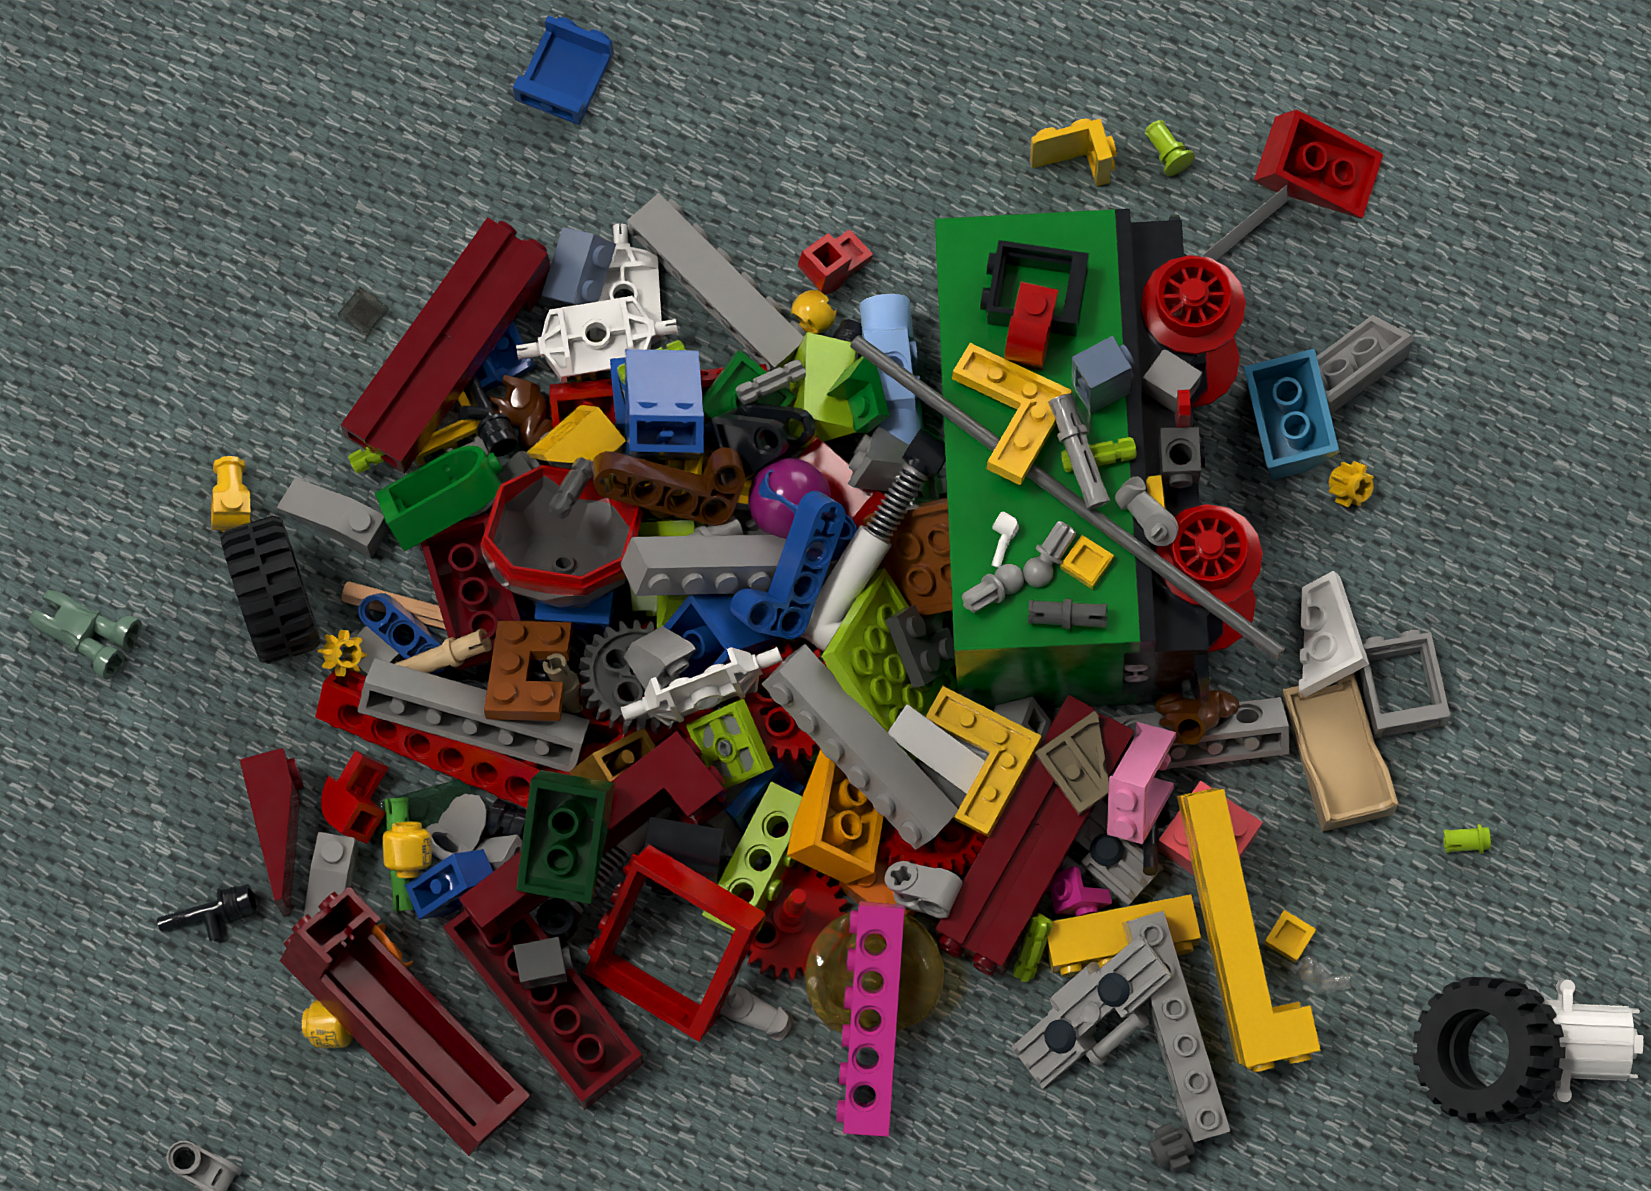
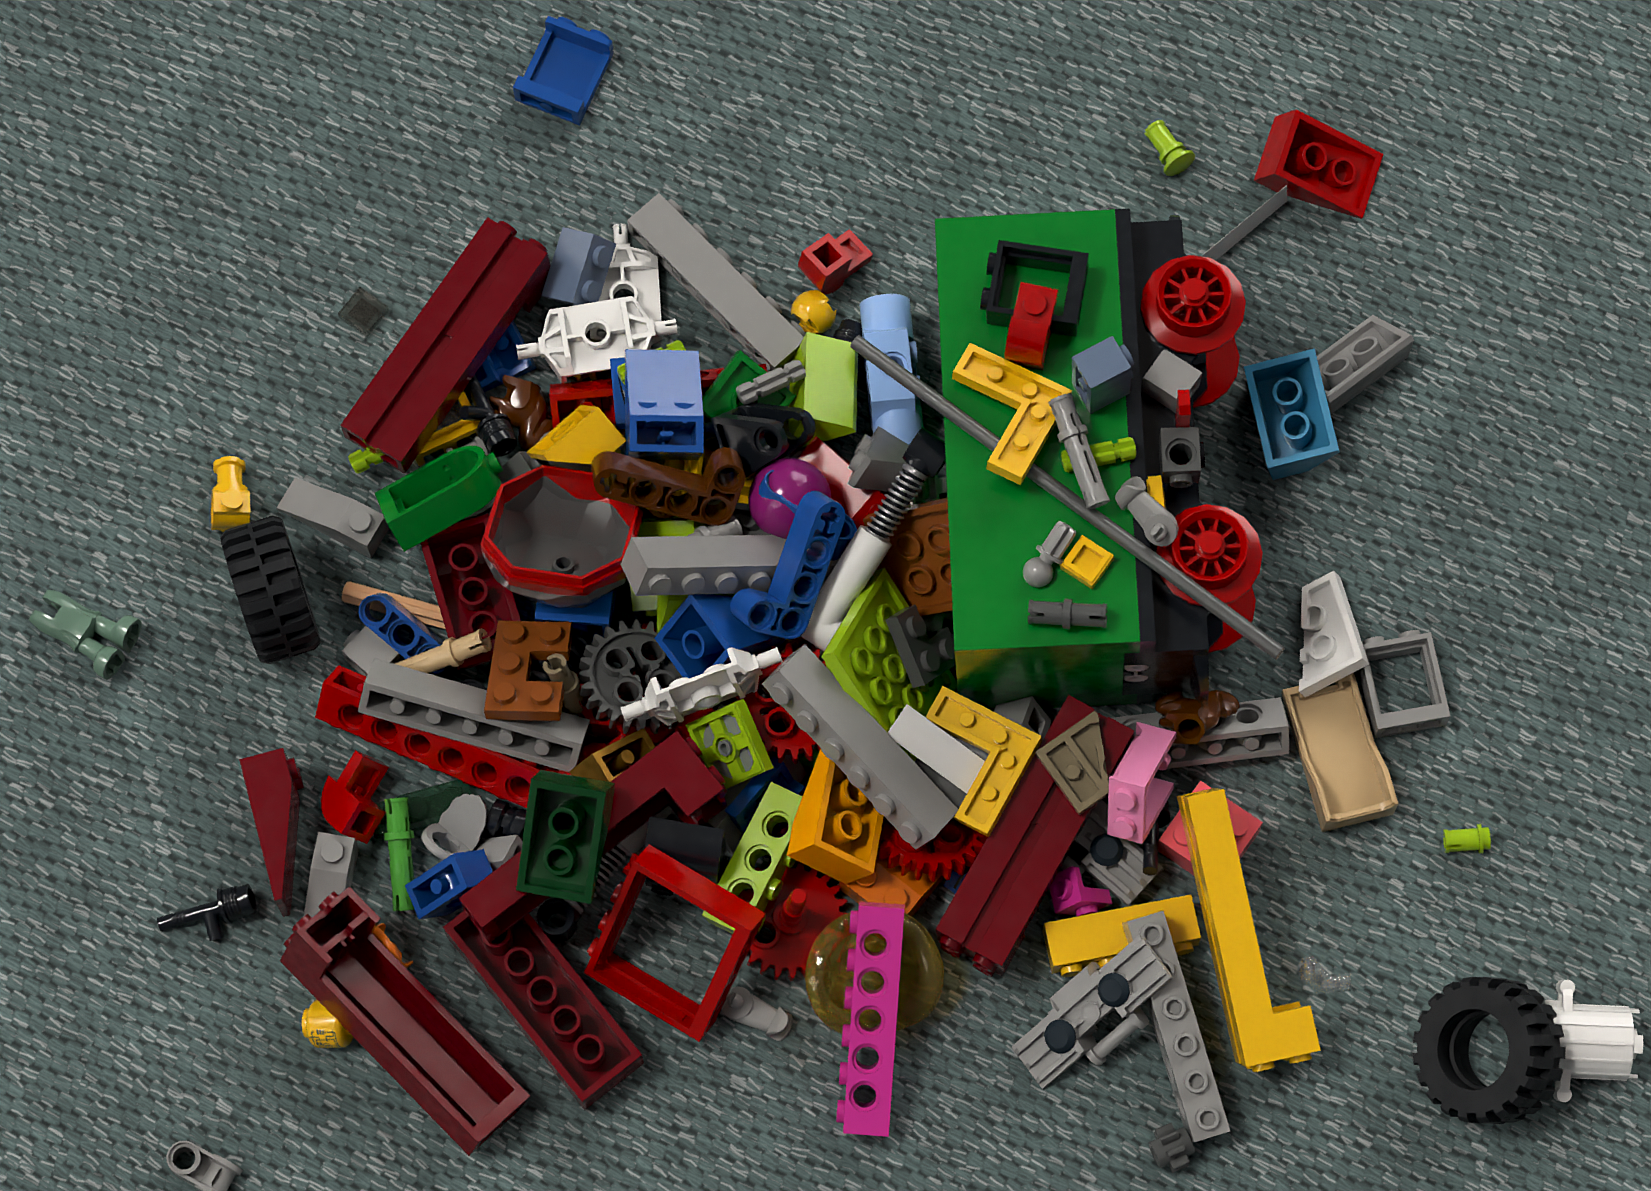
yellow gear [317,630,367,677] -> none
yellow head [382,822,432,878] -> none
dark grey brick [513,937,573,990] -> none
dark grey axle [549,457,592,519] -> none
light grey slope [624,626,696,690] -> none
green slope [827,356,890,434] -> none
light grey piece [884,861,963,918] -> none
light grey axle [962,564,1024,613] -> none
white hand [991,512,1019,568] -> none
lime axle [1013,914,1052,982] -> none
yellow bracket [1030,118,1117,187] -> none
yellow plate [1264,910,1316,963] -> none
yellow gear [1328,461,1374,507] -> none

